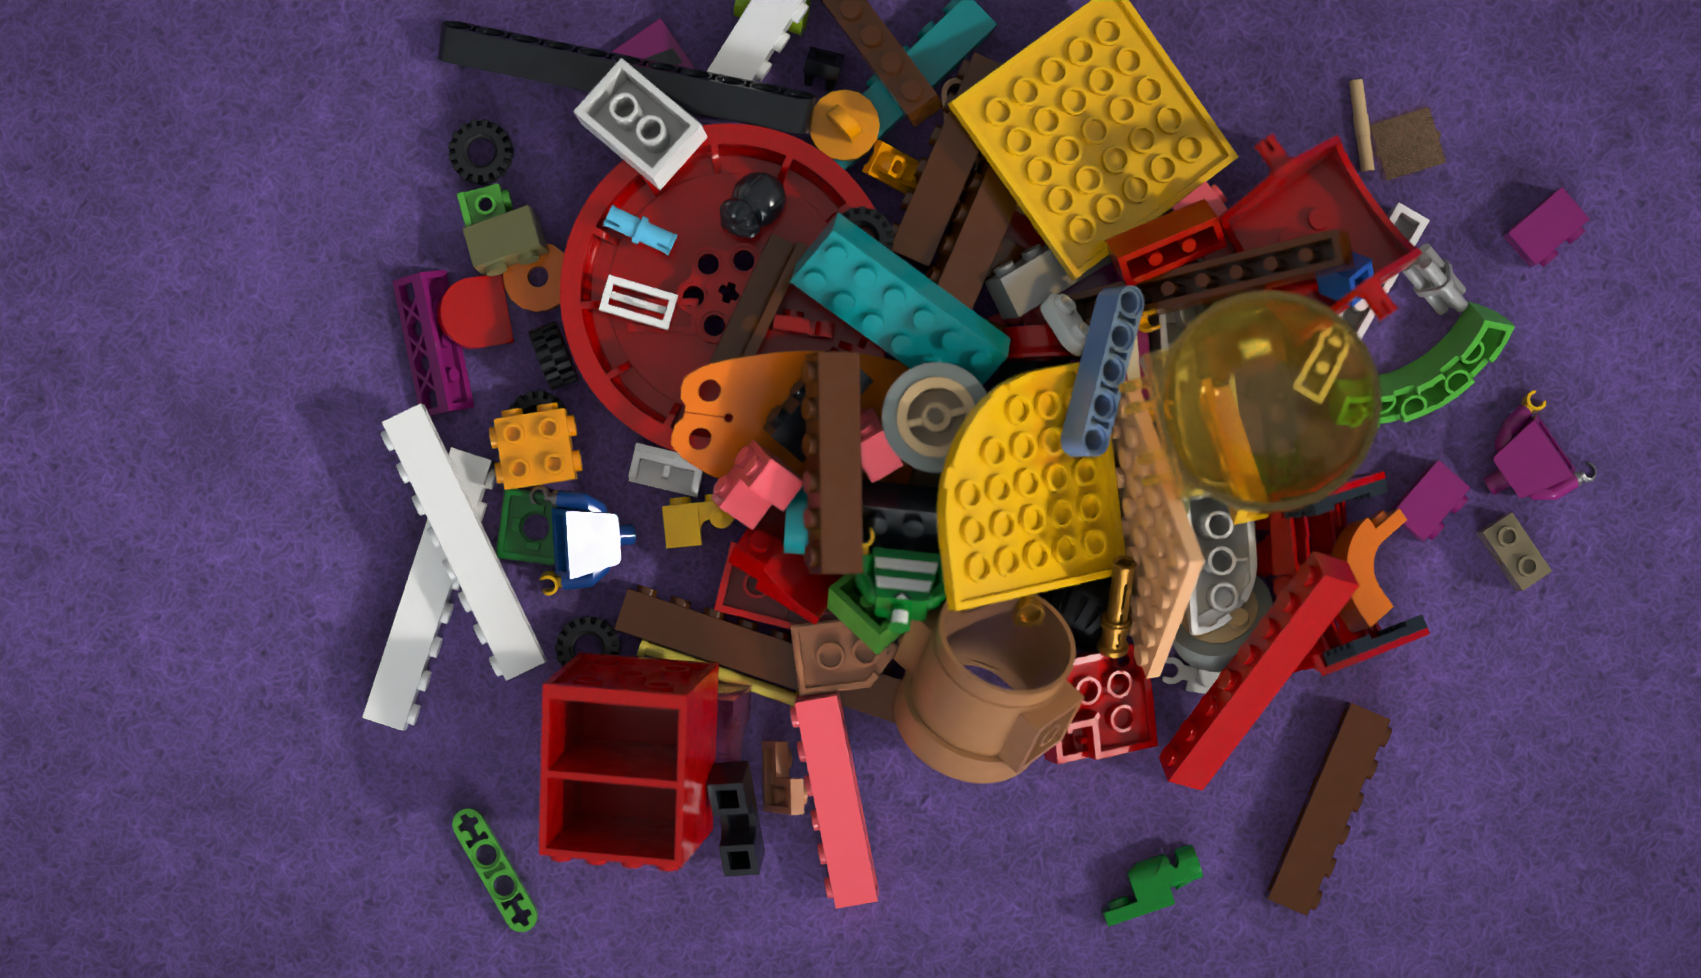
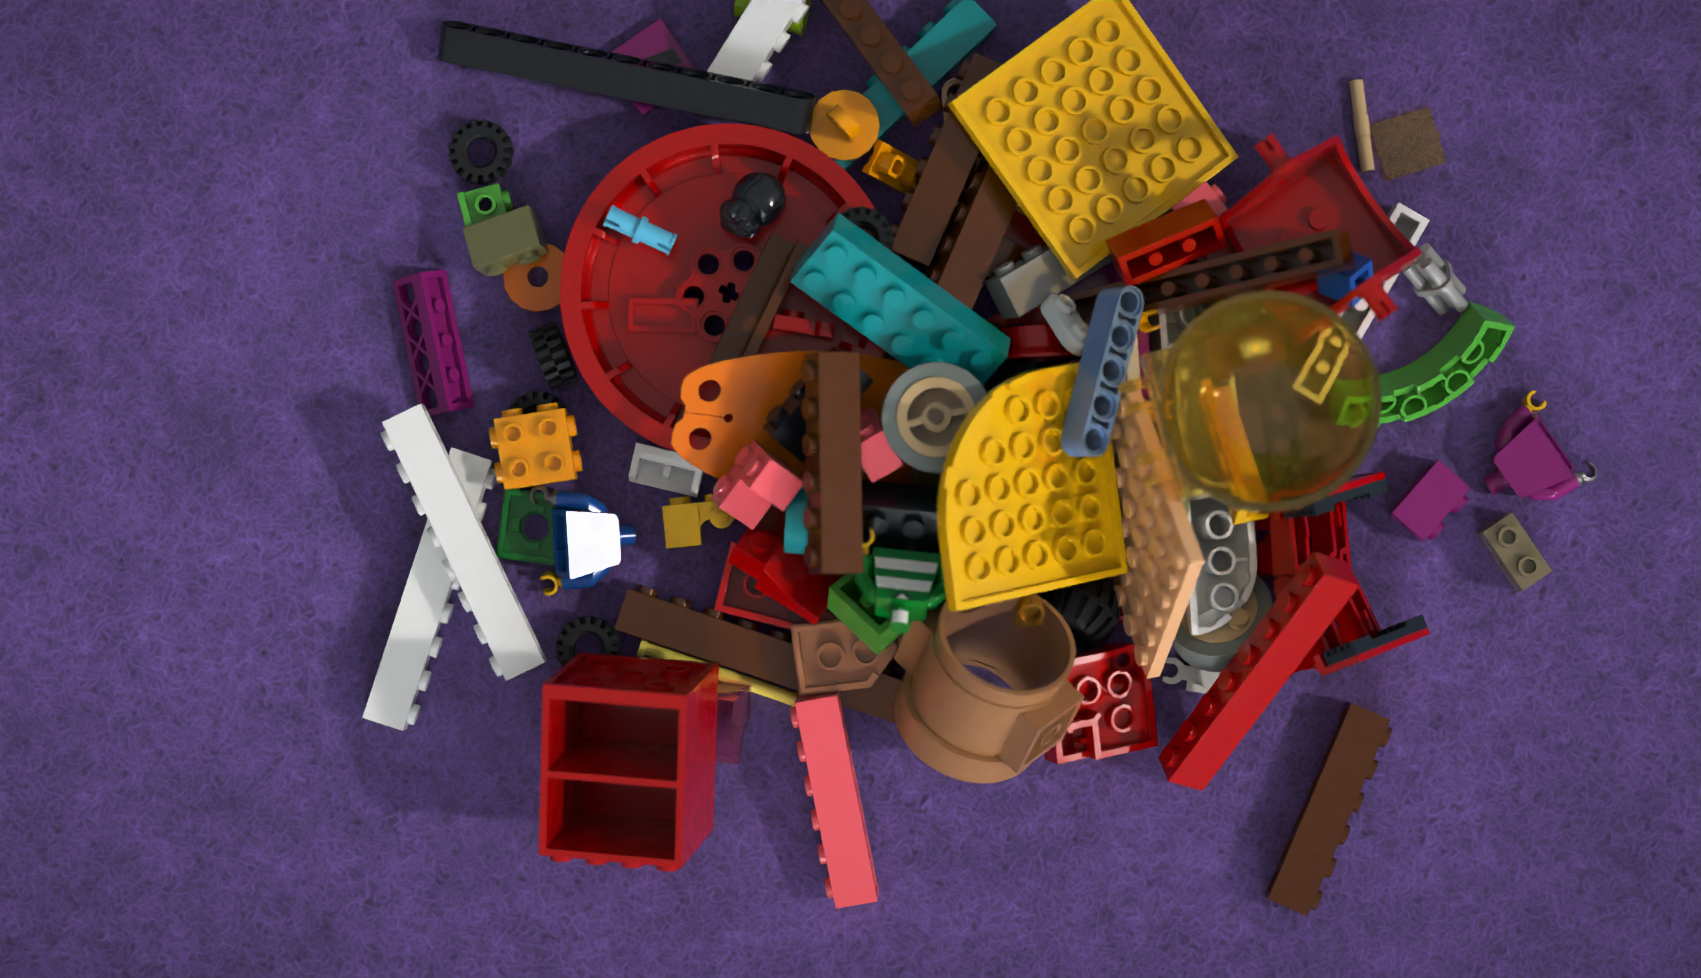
red tile [437,274,514,349] -> none
bright green beam [452,808,538,932] -> none
white brick [573,58,707,190] -> none
white tile [599,275,678,331] -> none
black arch [707,761,765,877] -> none
nougat plate [761,740,808,815] -> none
black tile [803,46,845,92] -> none
pearl gold pin [1096,556,1137,658] -> none
green plate [1102,844,1203,927] -> none
orange arch [1331,508,1407,633] -> none
magenta brick [1503,187,1589,268] -> none

